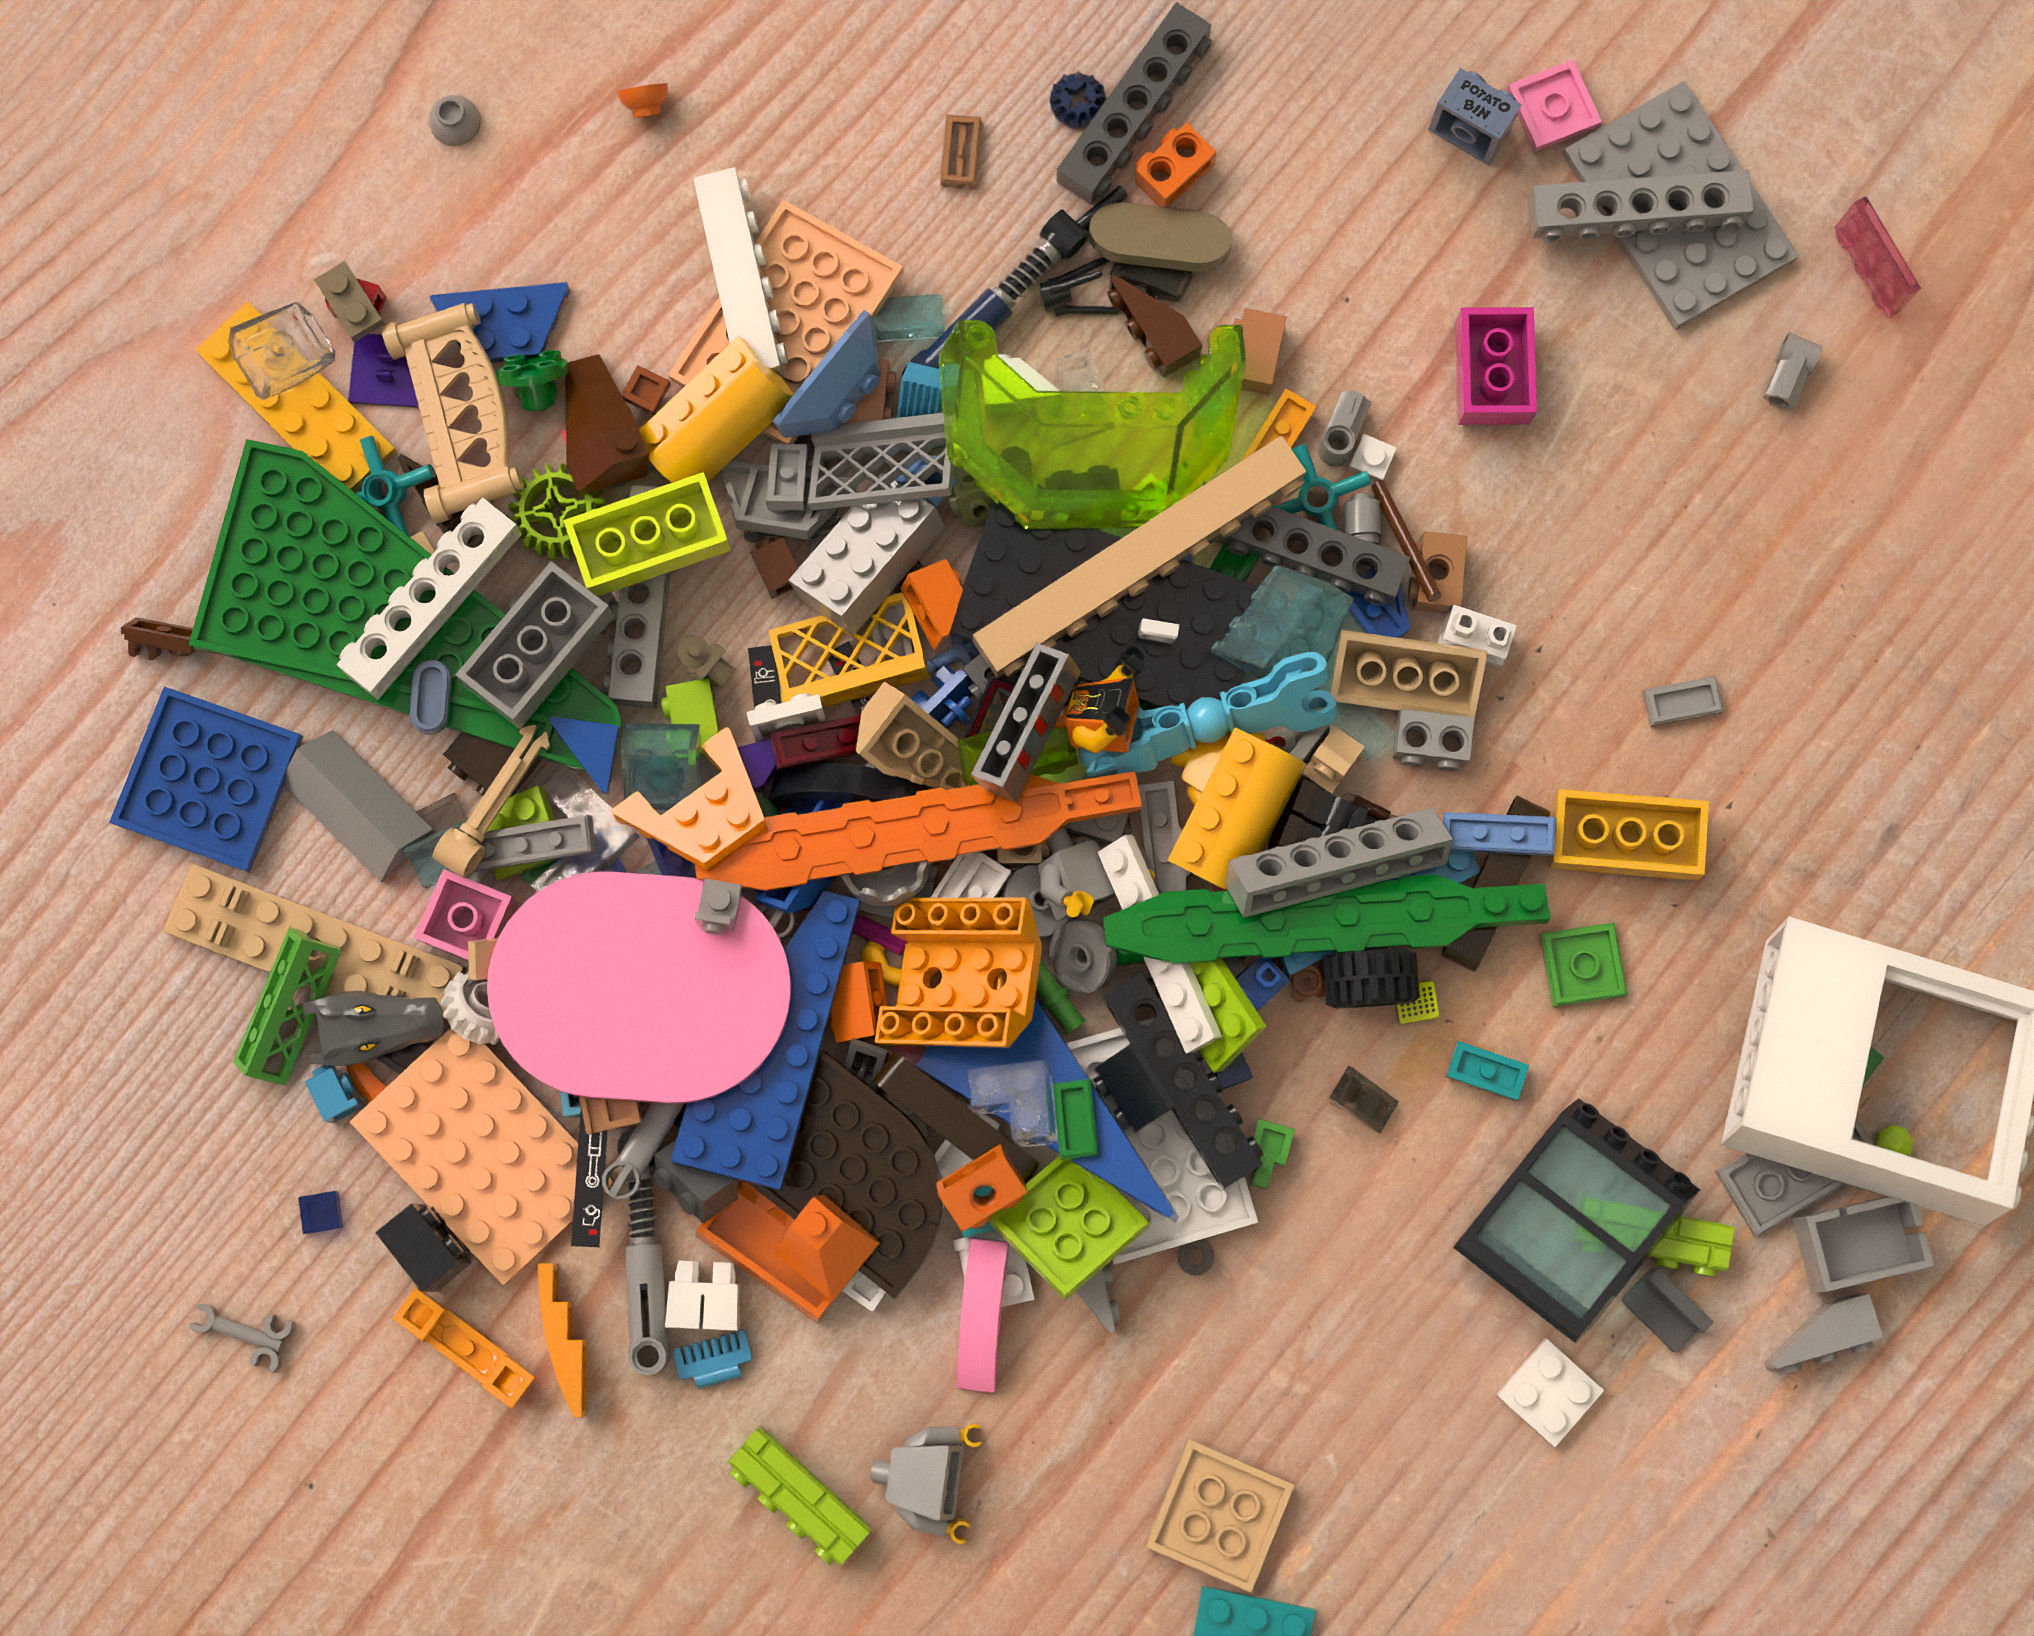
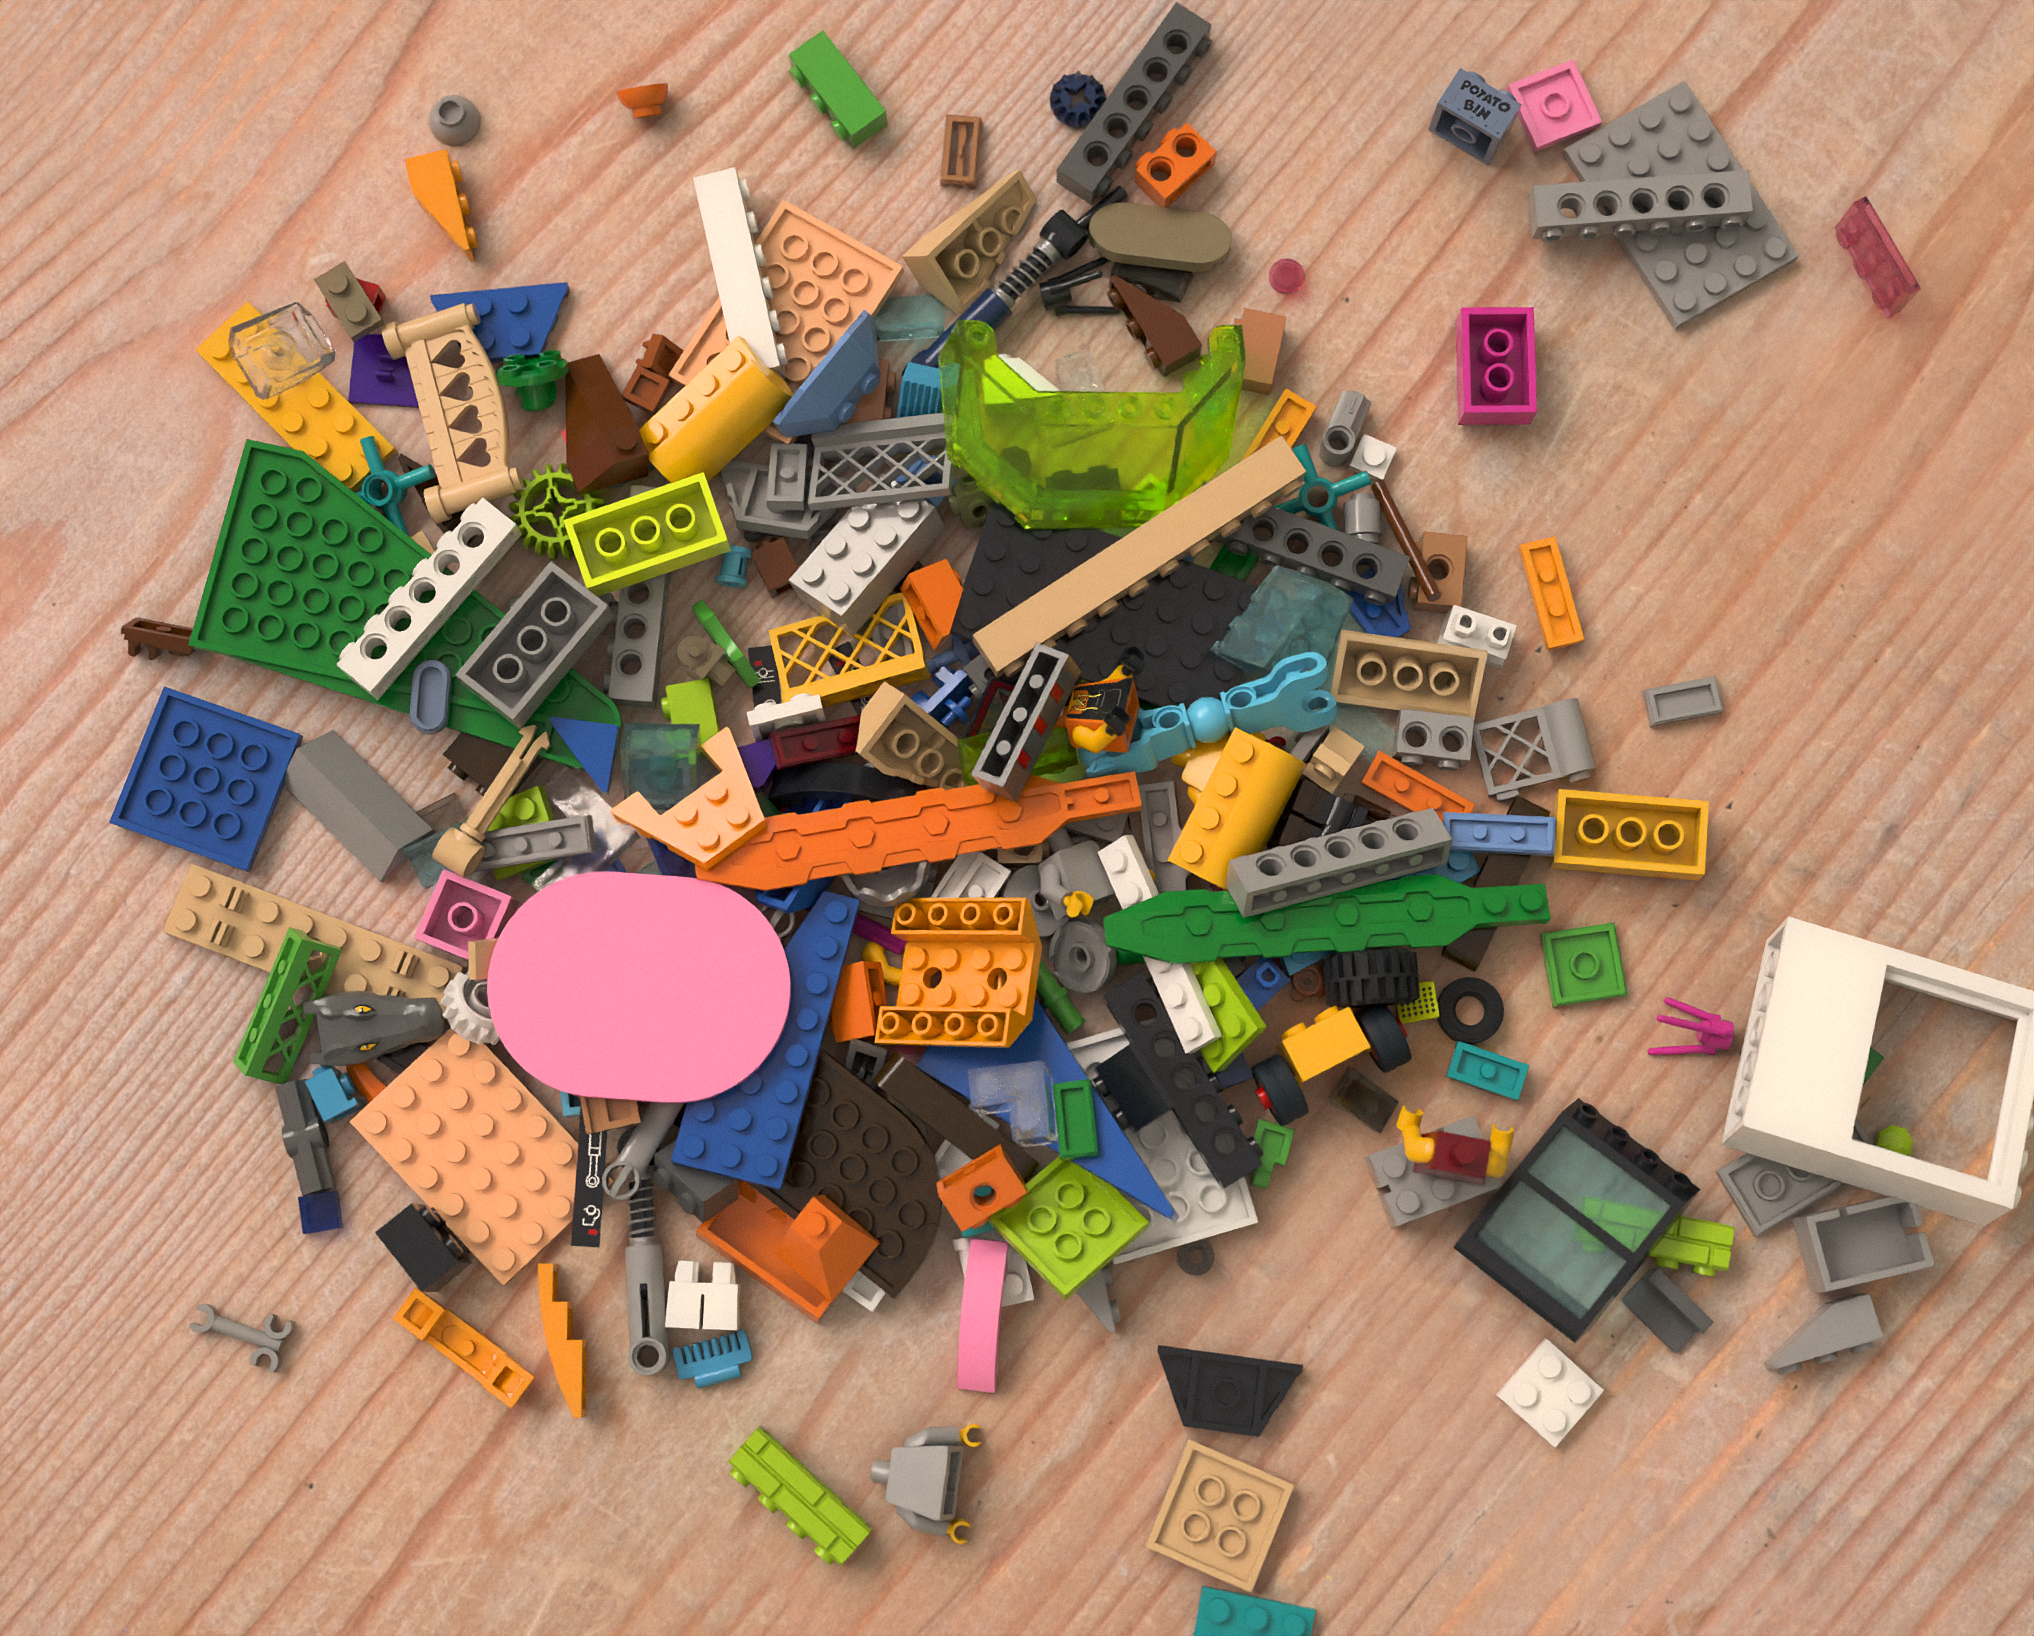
light grey bracket [694,878,743,935] -> none
white tile [1138,619,1179,644] -> none
light grey piece [1763,332,1823,410] -> none
none -> dark grey piece [275,1079,336,1196]
none -> light orange slope [405,149,479,262]
none -> dark orange tile [635,334,684,383]
none -> bright green tile [692,600,761,688]
none -> medium azure bush [715,545,752,588]
none -> bright green brick [788,30,888,149]
none -> tan wedge [902,170,1037,315]
none -> black wing [1157,1345,1303,1437]
none -> brick [1251,1003,1412,1126]
none -> clear pink plate [1269,258,1305,294]
none -> orange plate [1360,751,1476,823]
none -> light grey piece [1364,1115,1502,1227]
none -> torso [1396,1105,1514,1186]
none -> black tyre [1437,977,1504,1044]
none -> light grey piece [1473,698,1597,802]
none -> light orange plate [1518,536,1584,651]
none -> dark pink plant [1647,997,1734,1055]

